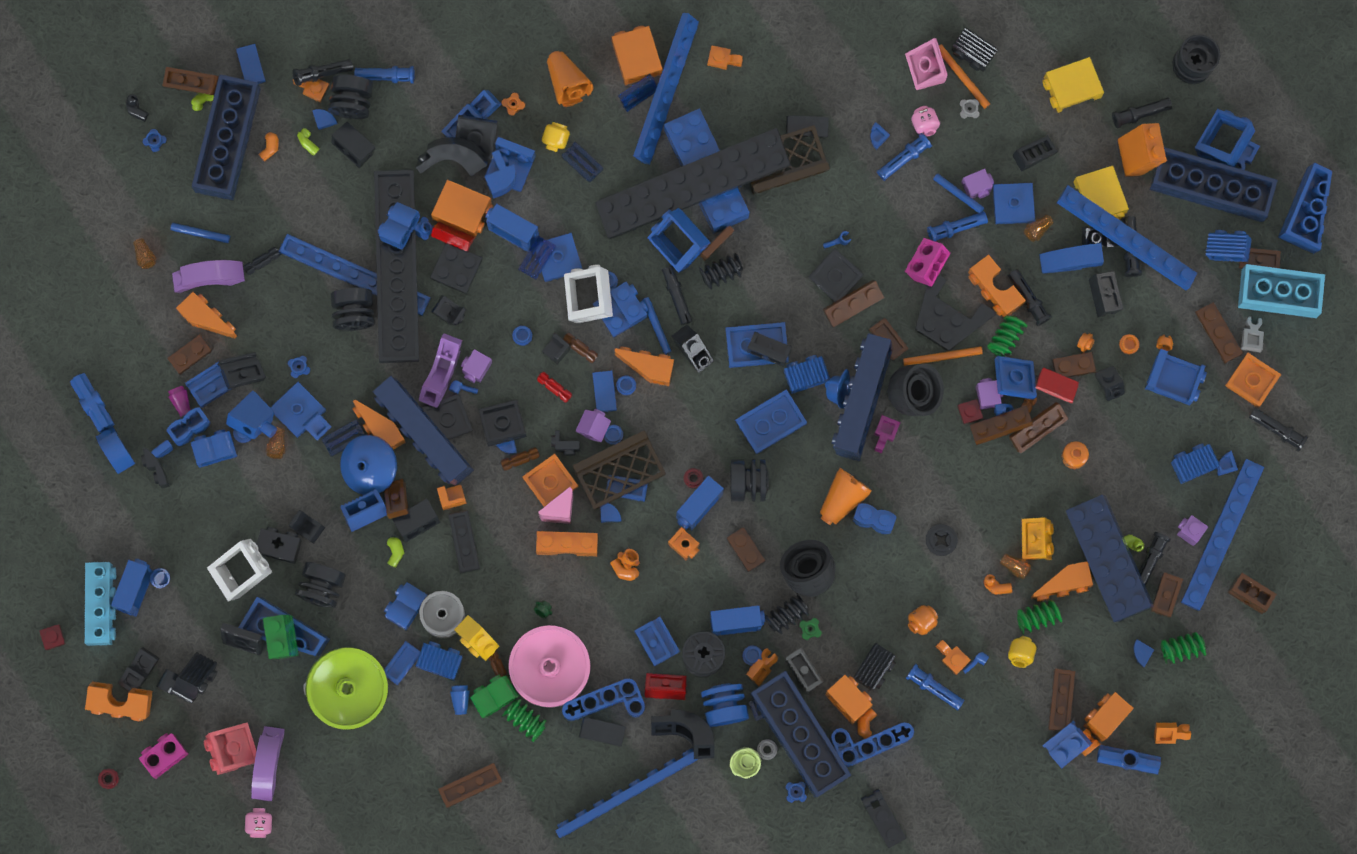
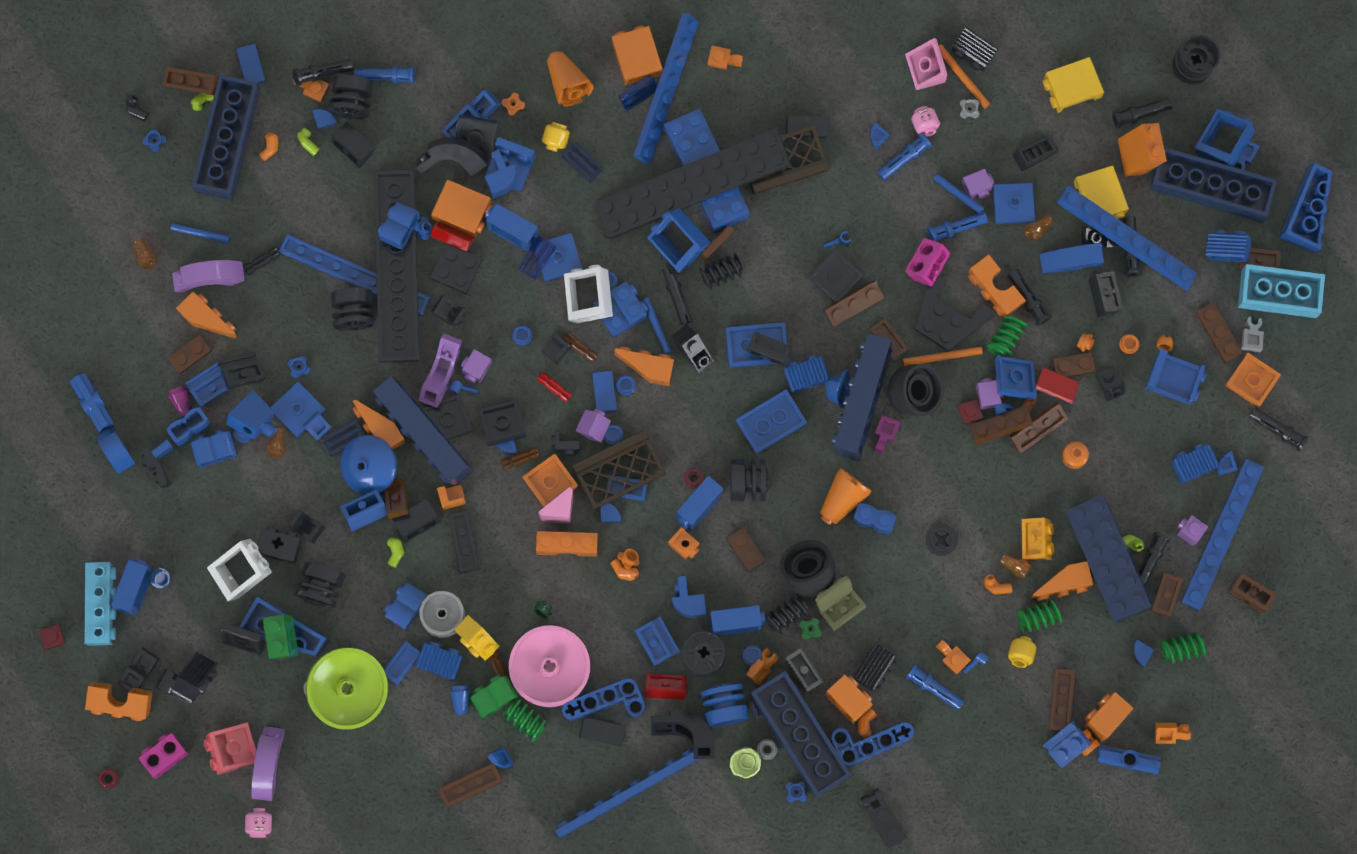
orange head [908,605,938,635] -> none
none -> blue tile [487,747,514,768]
none -> blue brick [672,576,706,618]
none -> olive bracket [815,576,866,631]

